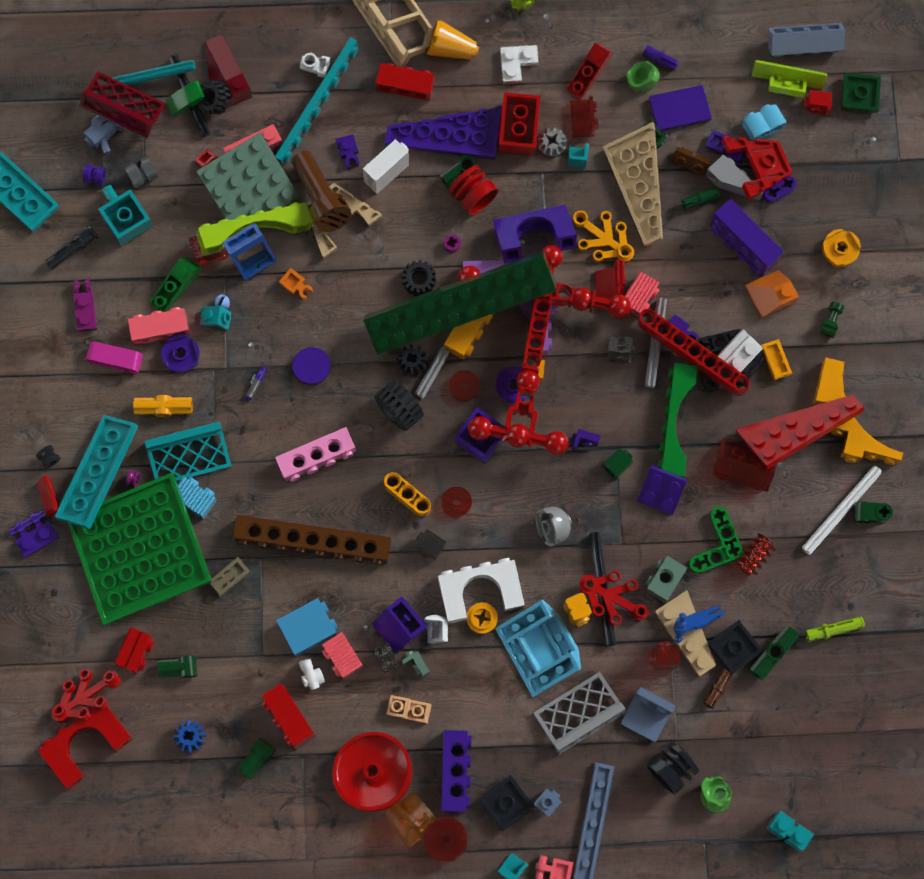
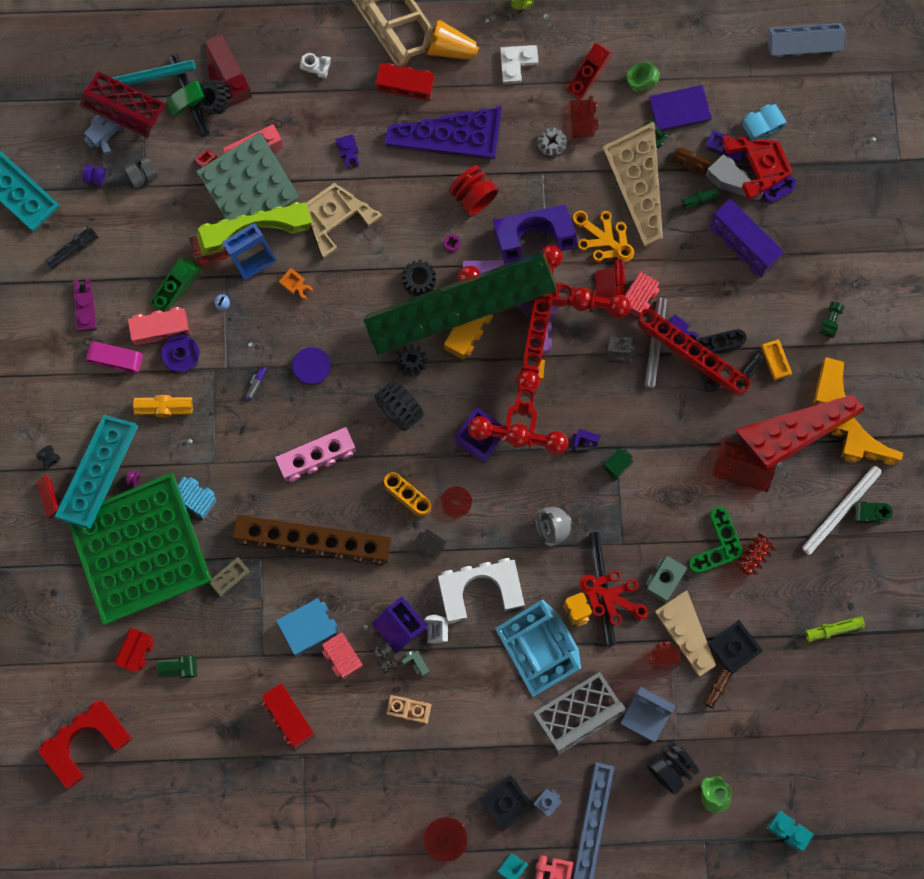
dark purple plate [9,510,59,558] -> none
red plant [51,669,121,723] -> none
teal brick [98,185,153,246] -> none
teal fence [144,421,232,481] -> none
blue gear [172,719,207,754] -> none
teal bracket [199,306,231,330] -> none
dark green piece [237,737,276,780] -> none
teal plate [275,37,359,167] -> none
reddish brown piece [291,150,352,233] -> none
white plate [298,658,325,690] -> none
red dish [333,732,413,812] -> none
white brick [363,139,409,194] -> none
clear orange brick [385,791,436,849] -> none
light grey axle [415,347,449,399] -> none
dark green piece [440,156,475,189] -> none
dark purple brick [441,730,471,813] -> none
clear red piece [449,370,480,401] -> none
light orange gear [467,602,498,634] -> none
dark purple dish [495,366,528,403] -> none
red brick [498,92,541,156] -> none
teal panel [567,143,589,169] -> none
dark purple plate [637,465,687,515] -> none
dark purple axle [642,45,679,70] -> none
green arch [657,363,697,478] -> none
blue piece [674,606,726,643] -> none
white plate [717,329,763,372] -> none
orange slope [745,270,799,318] -> none
dark green piece [749,625,800,681] -> none
lime bracket [752,60,827,98] -> none
red brick [803,90,832,117] -> none
light orange plate [822,229,861,268] -> none
dark green plate [841,73,881,113] -> none

